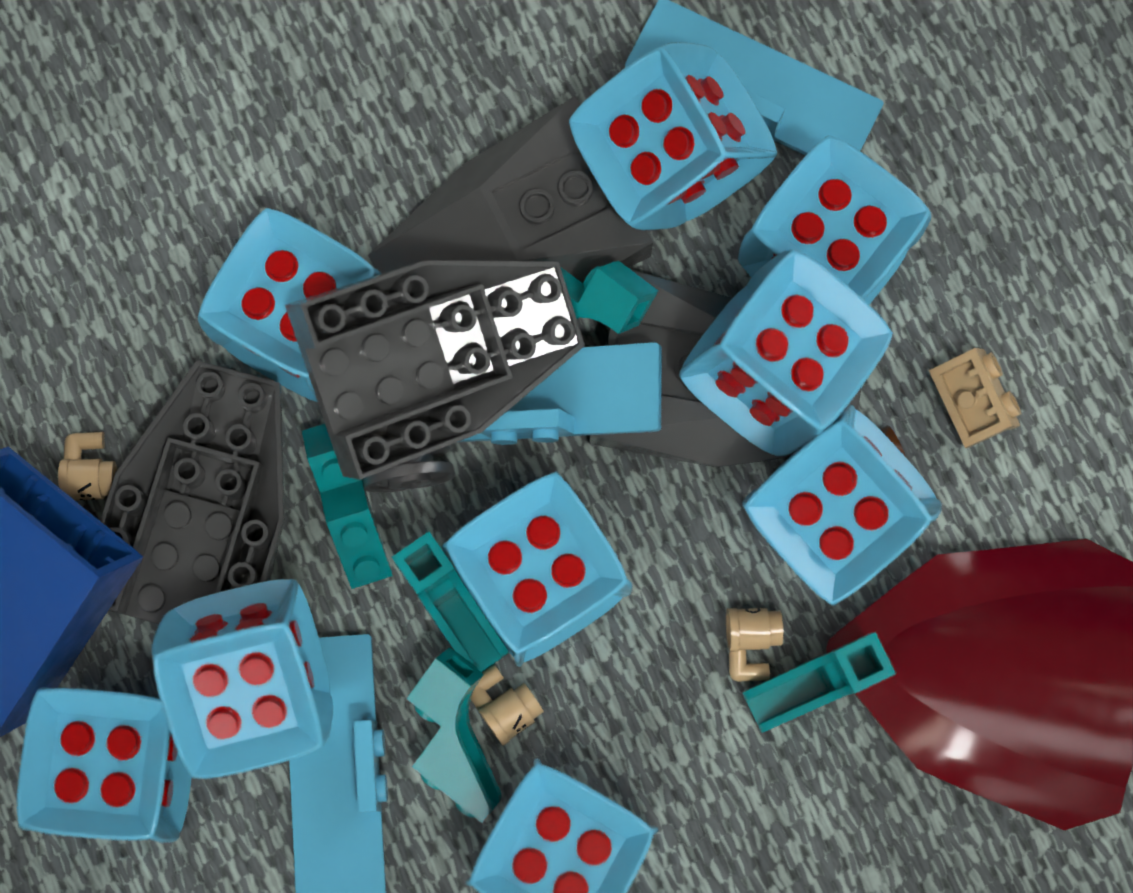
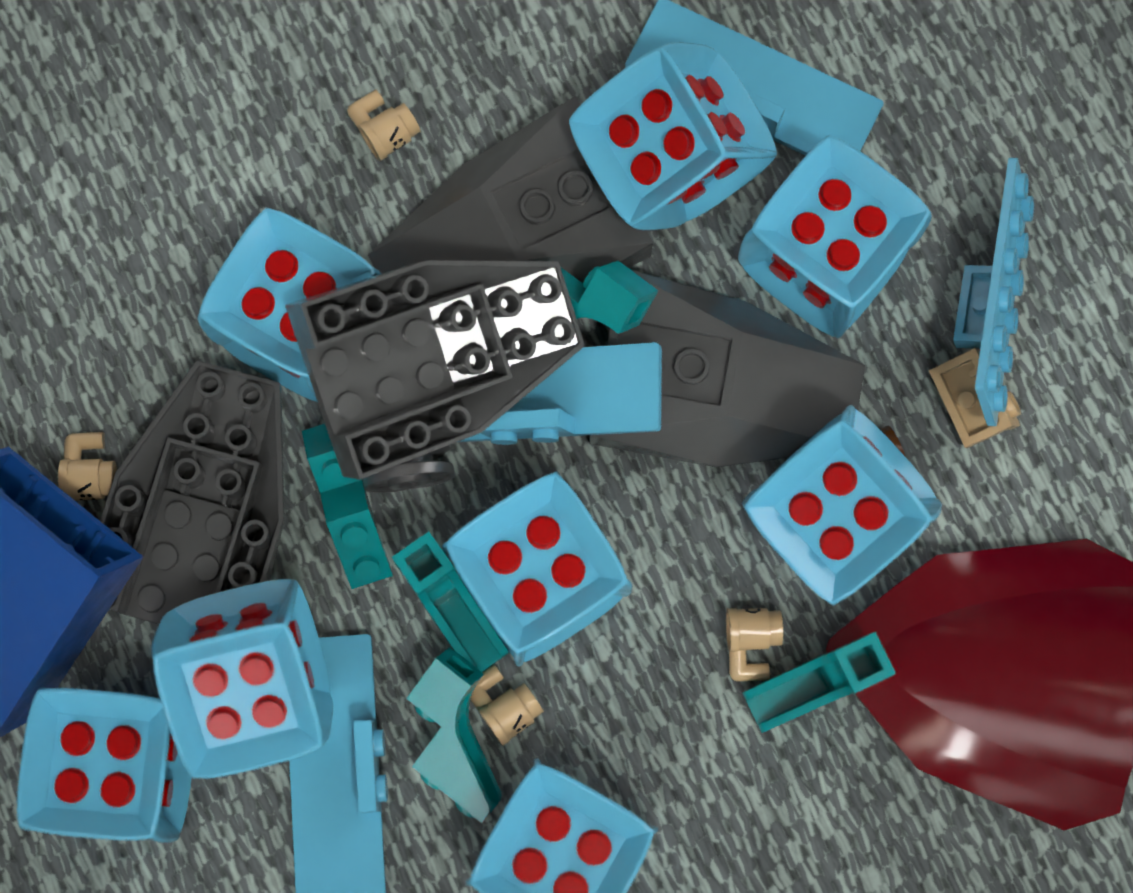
medium azure piece [679,249,893,456] -> none
none -> tan piece [347,89,421,161]
none -> medium azure bracket [953,158,1034,426]

